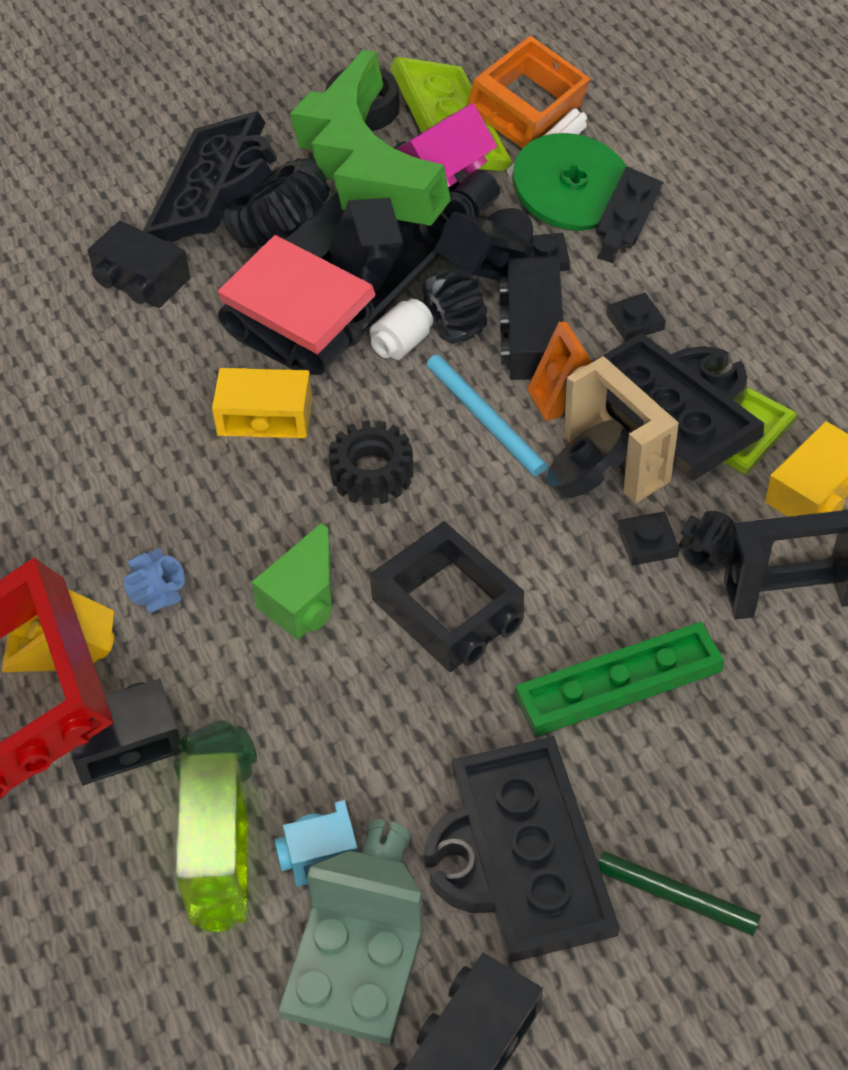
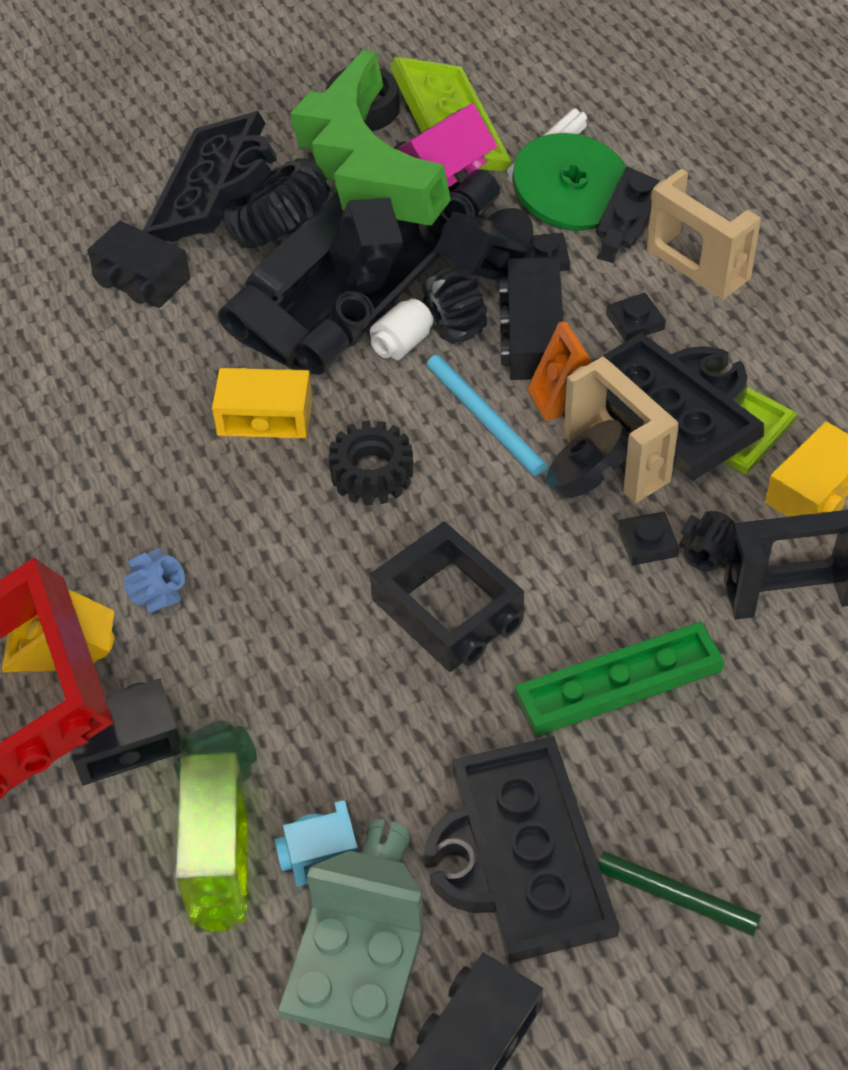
coral tile [217,235,375,355] -> none
bright green slope [252,523,332,640] -> none
orange window [467,35,591,149] -> none
none -> tan window [647,169,761,300]

